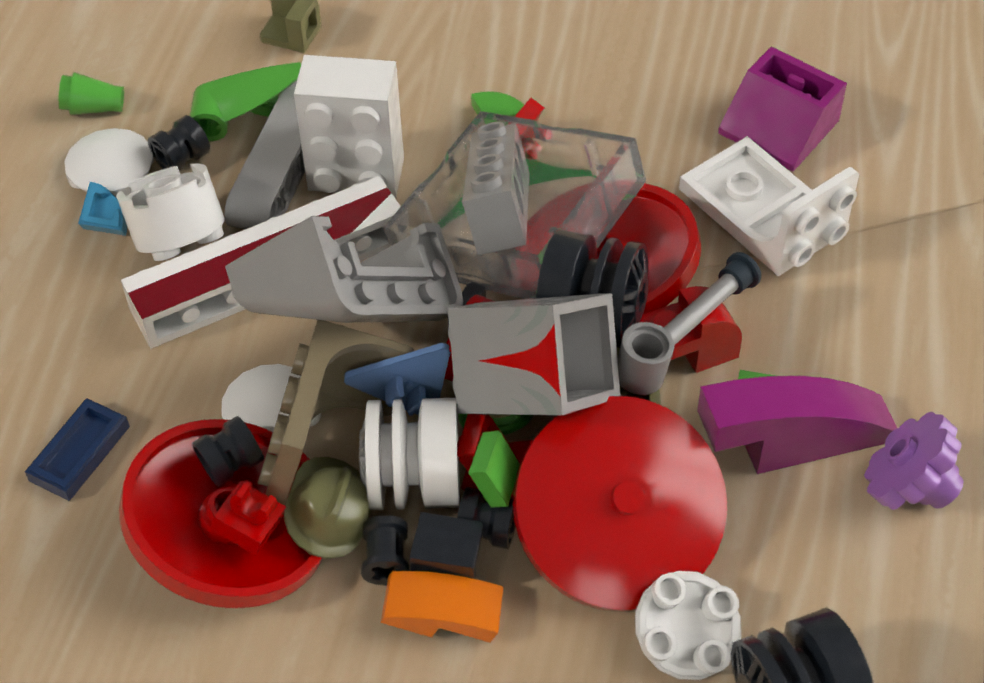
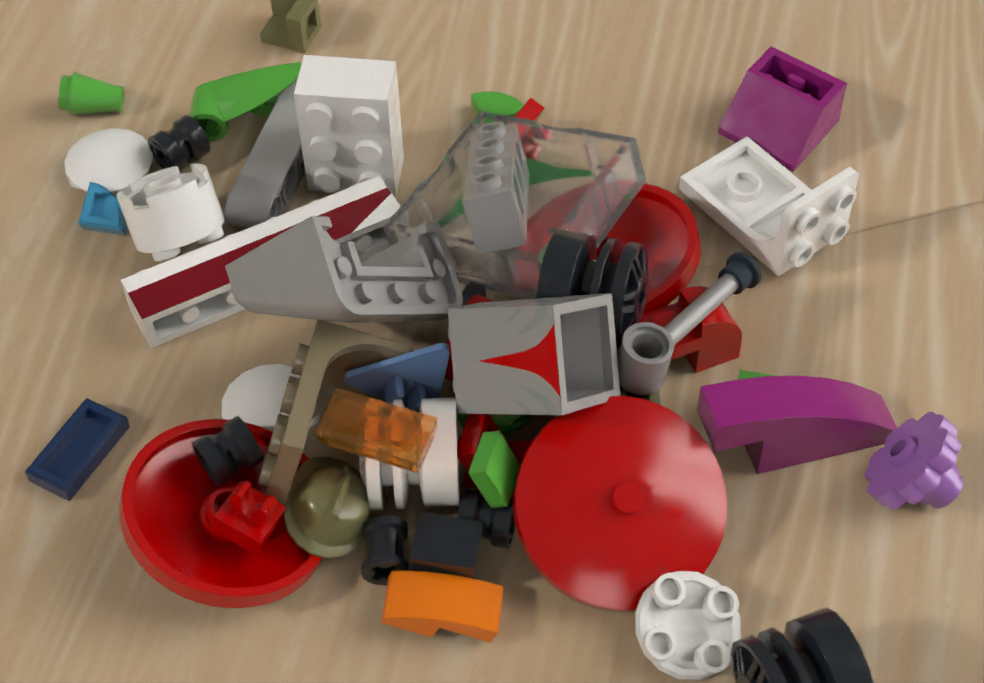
none -> clear orange plate [316,387,438,473]

